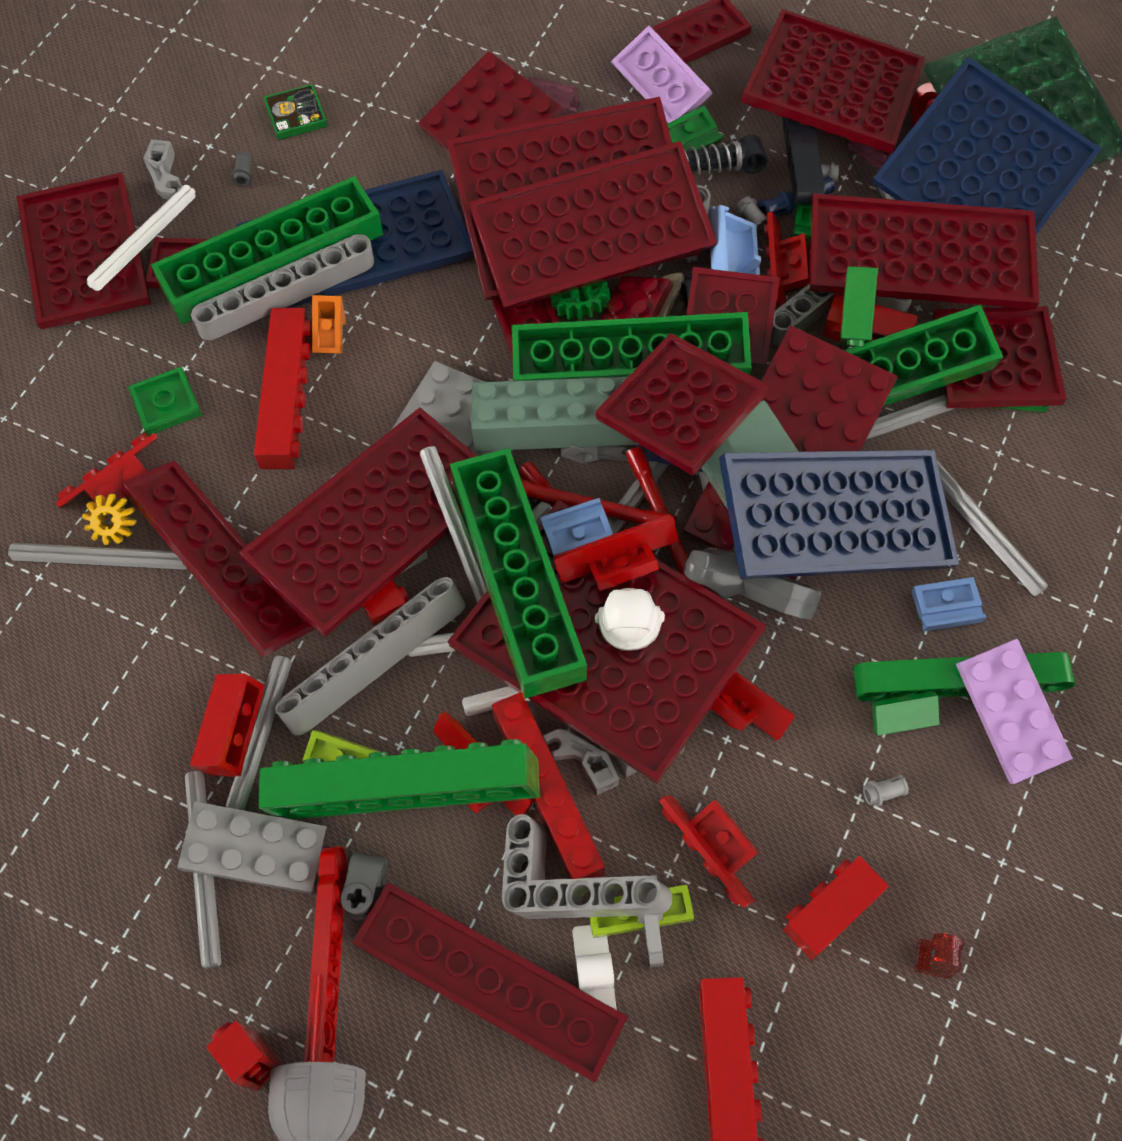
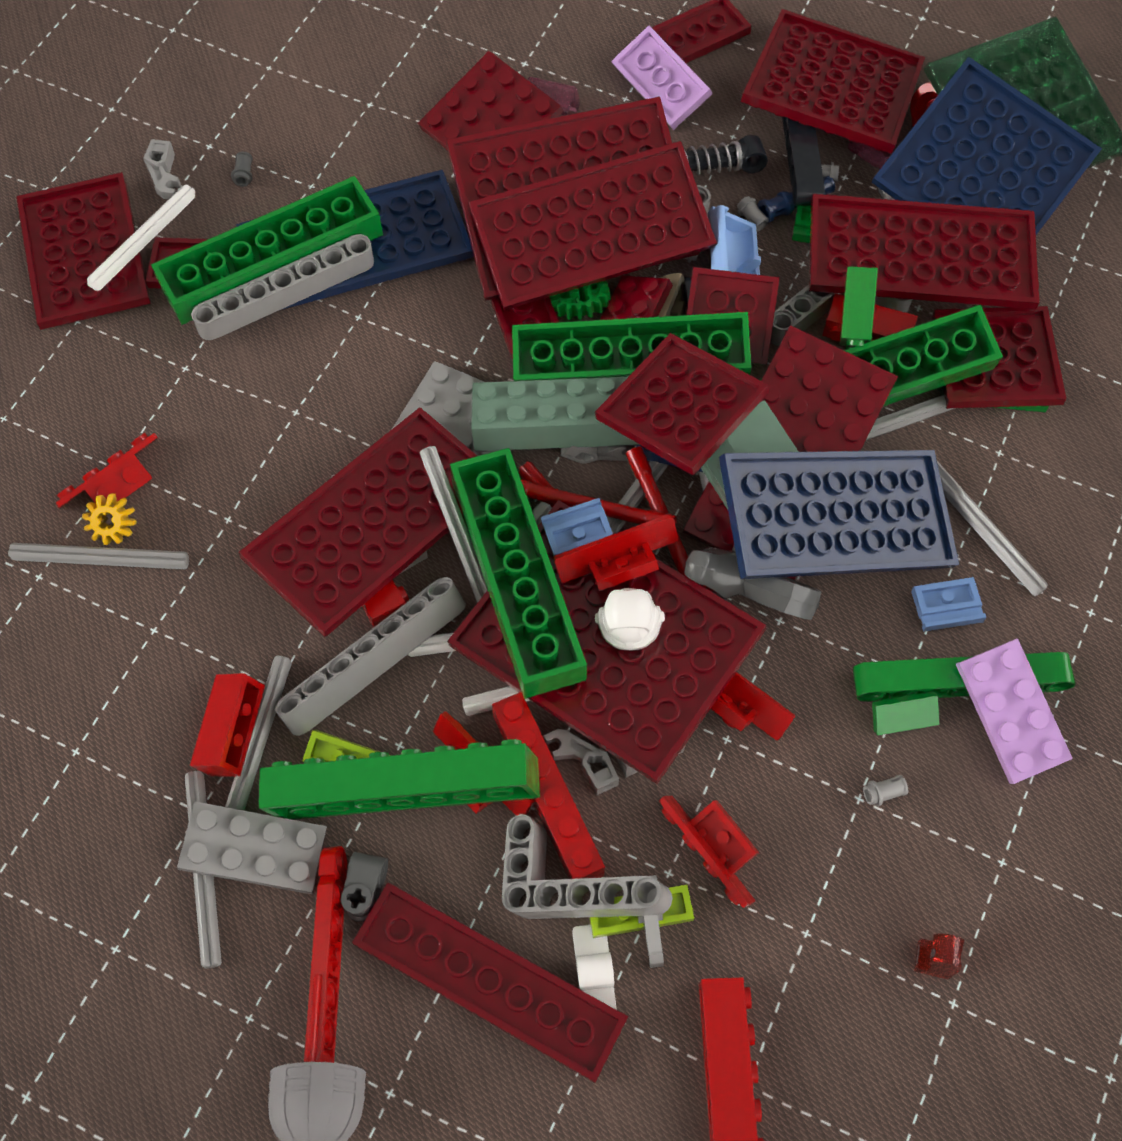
dark red plate [122,460,314,658] -> none
green tile [128,366,202,436] -> none
red brick [206,1020,283,1091] -> none
red brick [254,308,312,469] -> none
tile [263,84,328,140] -> none
orange slope [312,295,346,354] -> none
green plate [667,105,723,151] -> none
red bracket [764,211,810,308] -> none
red brick [783,856,889,961] -> none

